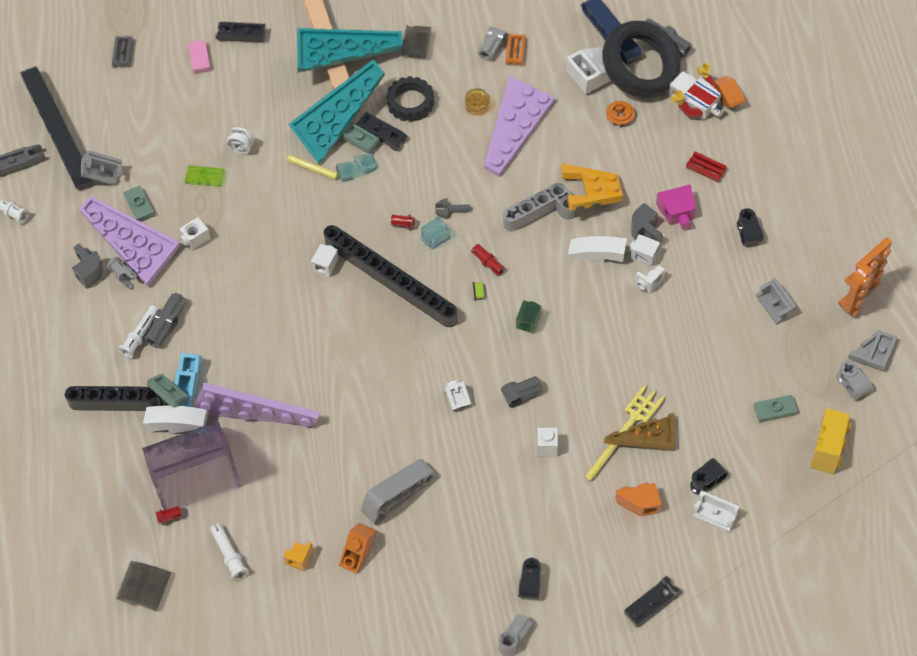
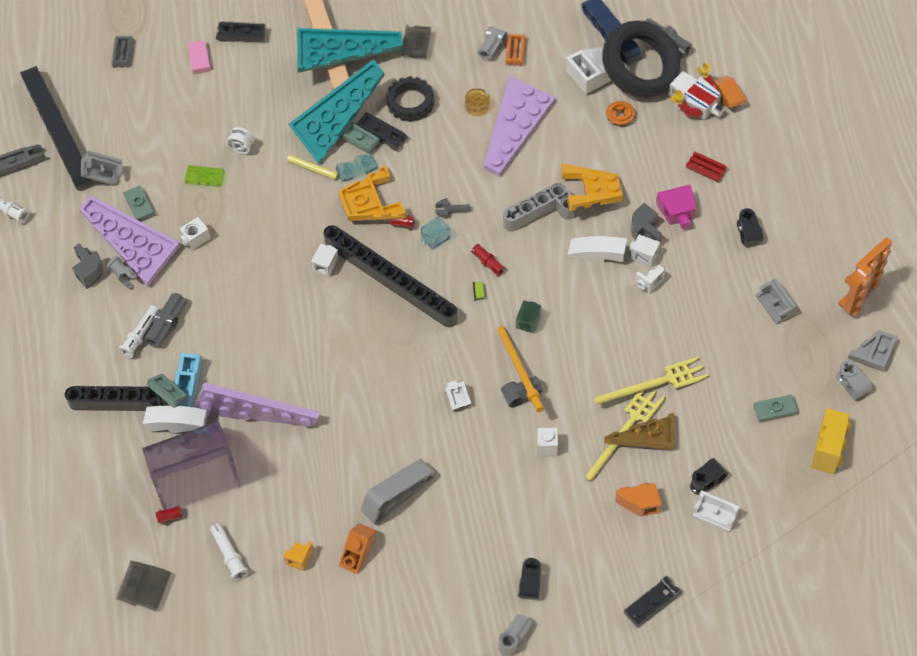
none -> light orange wing [338,165,406,221]
none -> light orange bar [497,326,544,413]
none -> light yellow piece [594,356,708,404]

